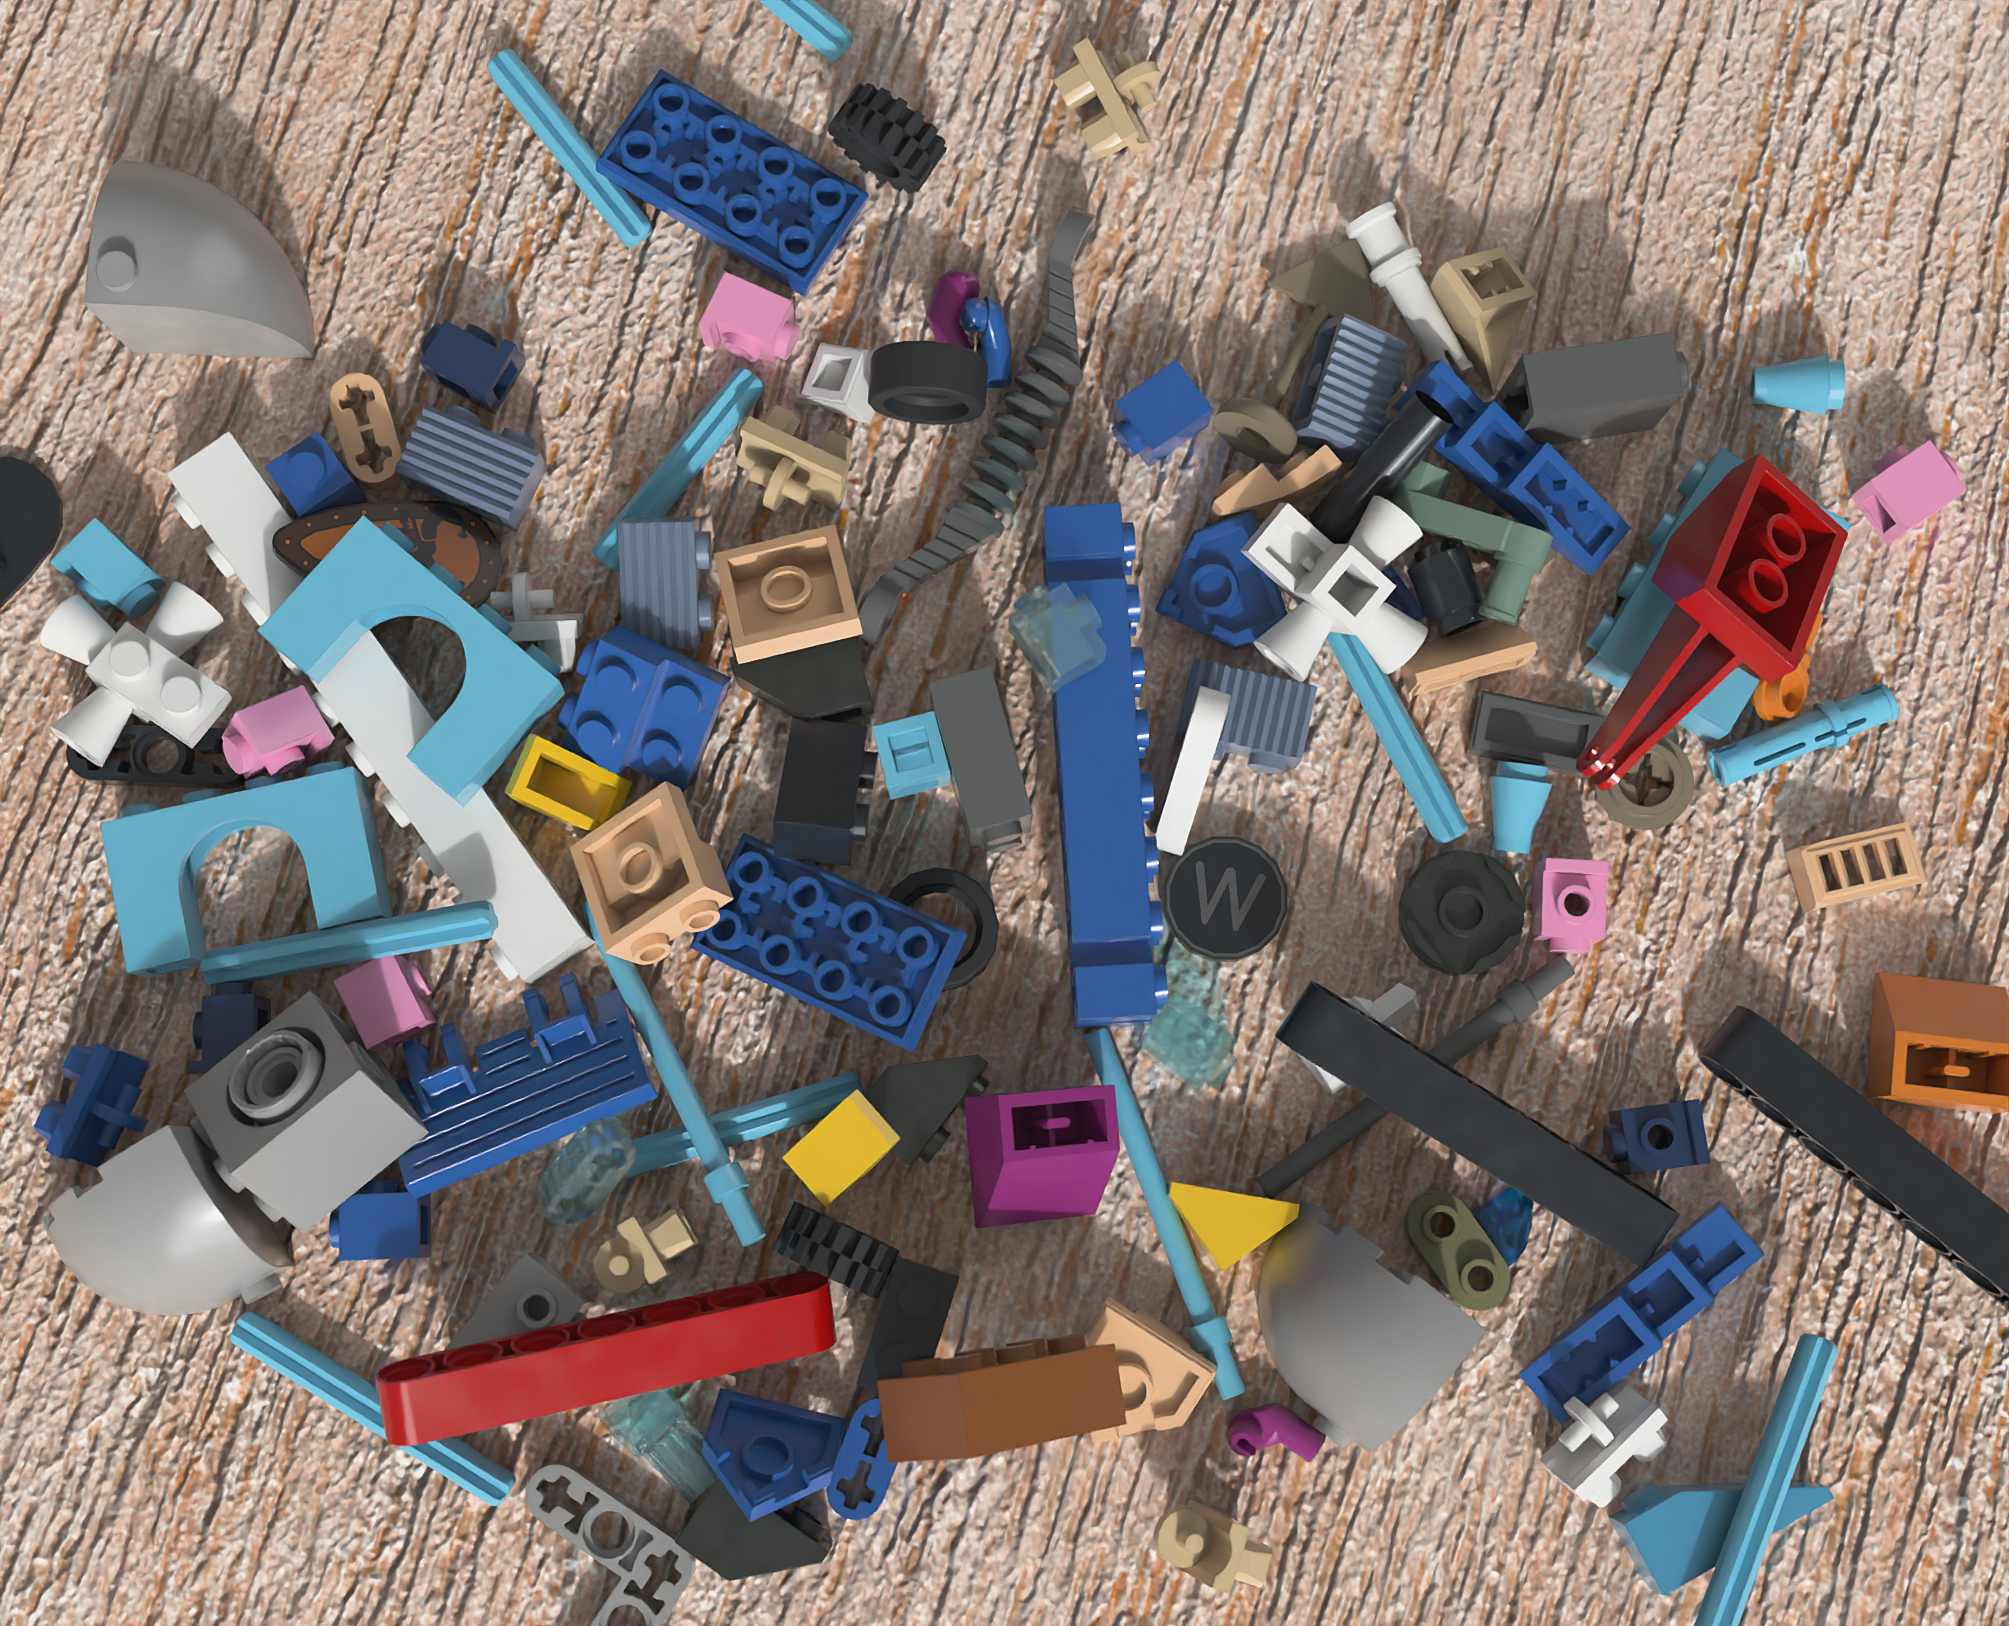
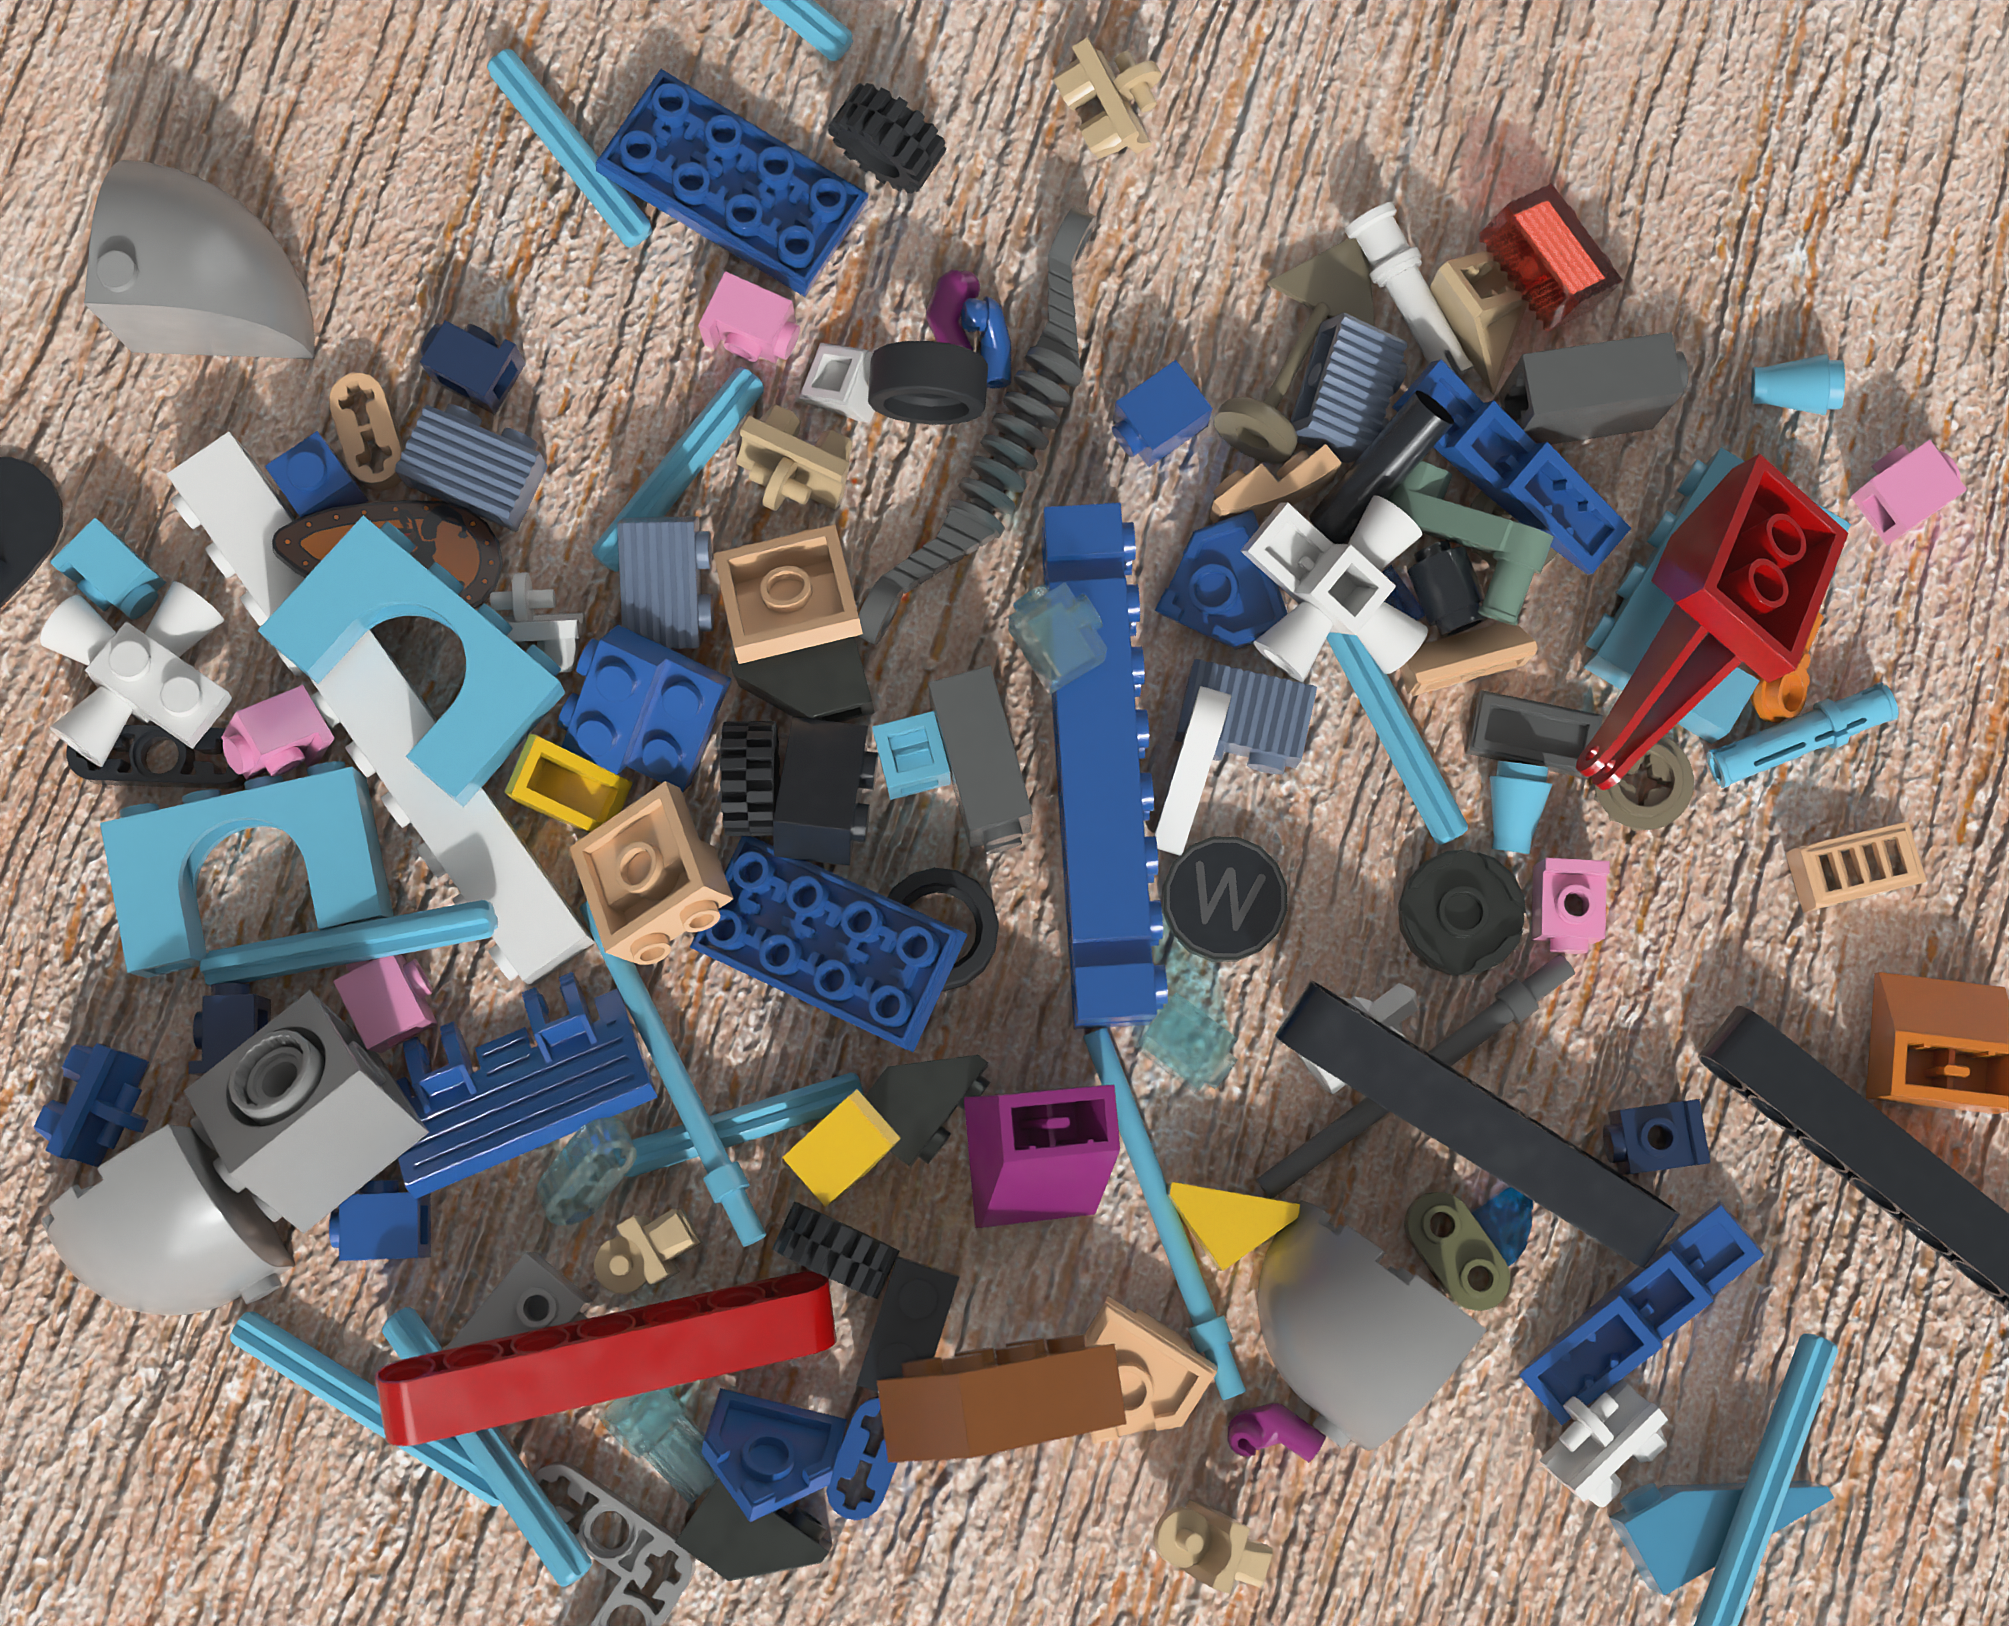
none -> medium azure axle [382,1307,592,1587]
none -> black tyre [720,721,780,836]
none -> clear red brick [1479,183,1623,331]

